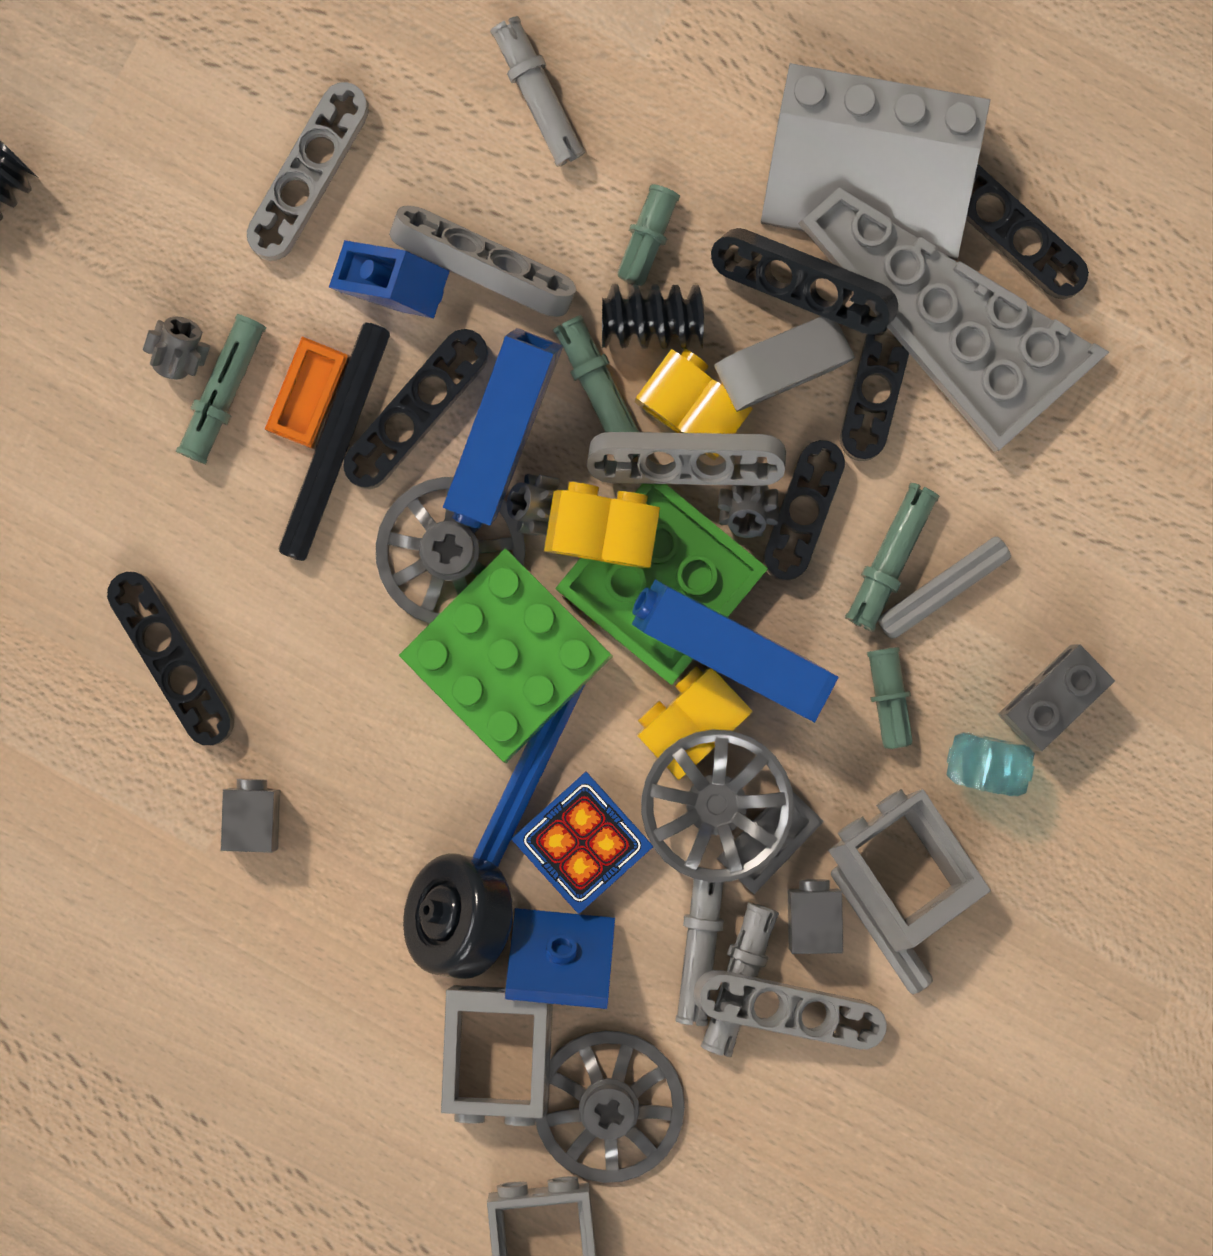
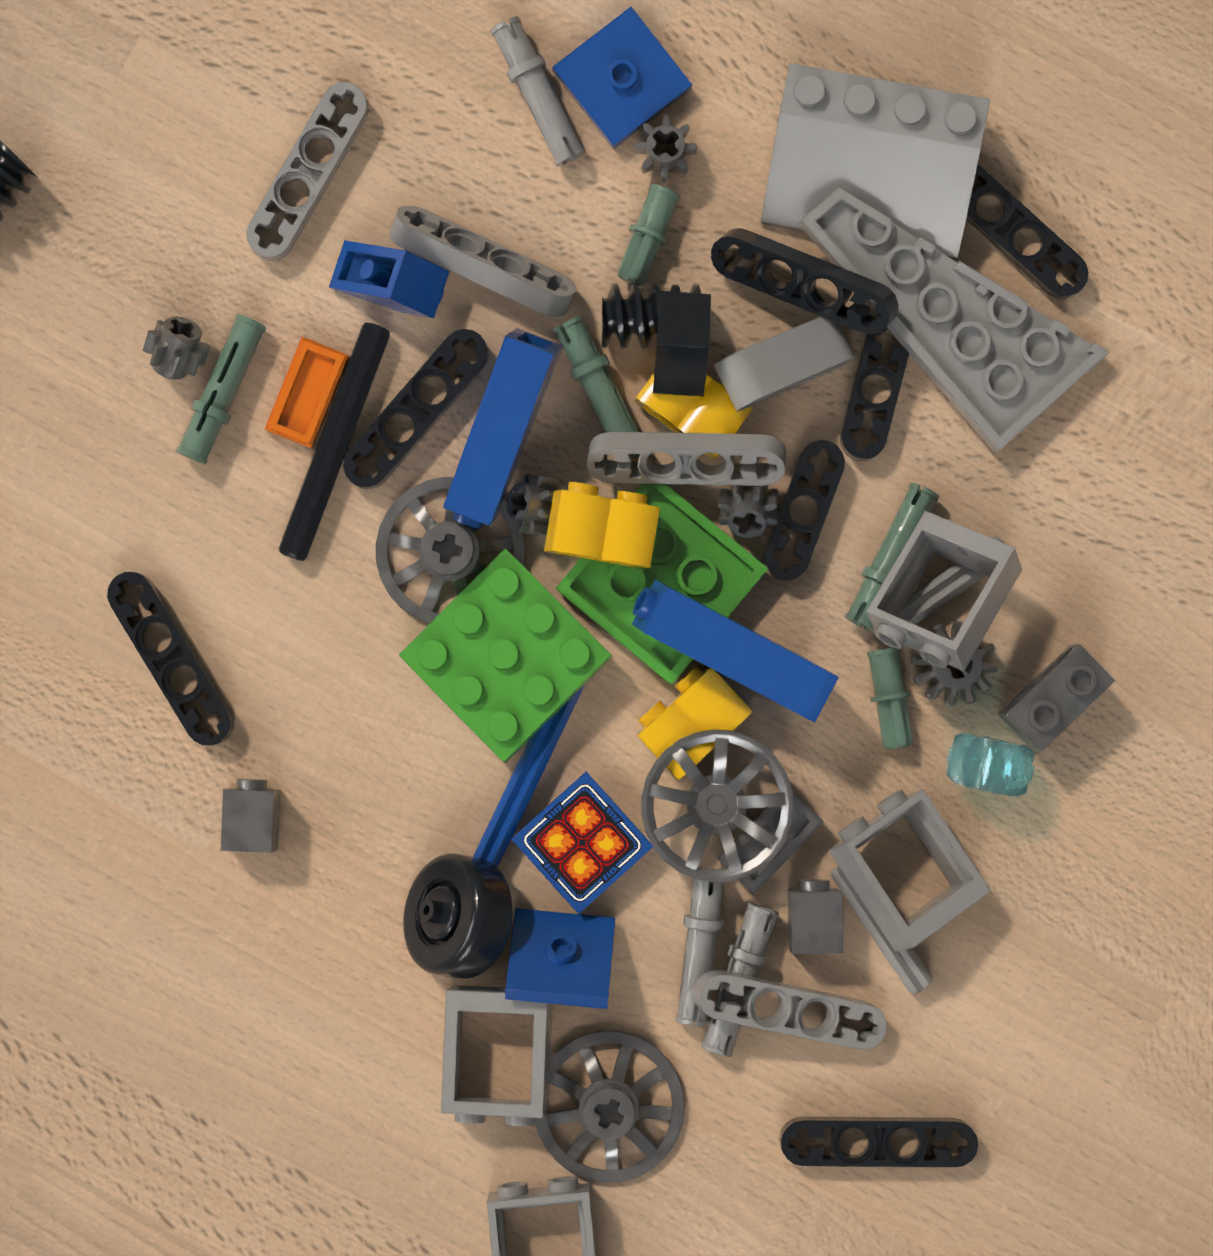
none -> blue plate [552,7,692,149]
none -> flat silver gear [634,115,697,182]
none -> black slope [653,291,711,397]
none -> black beam [779,1116,978,1167]
none -> light grey window [866,511,1022,671]
none -> flat silver gear [911,621,998,707]

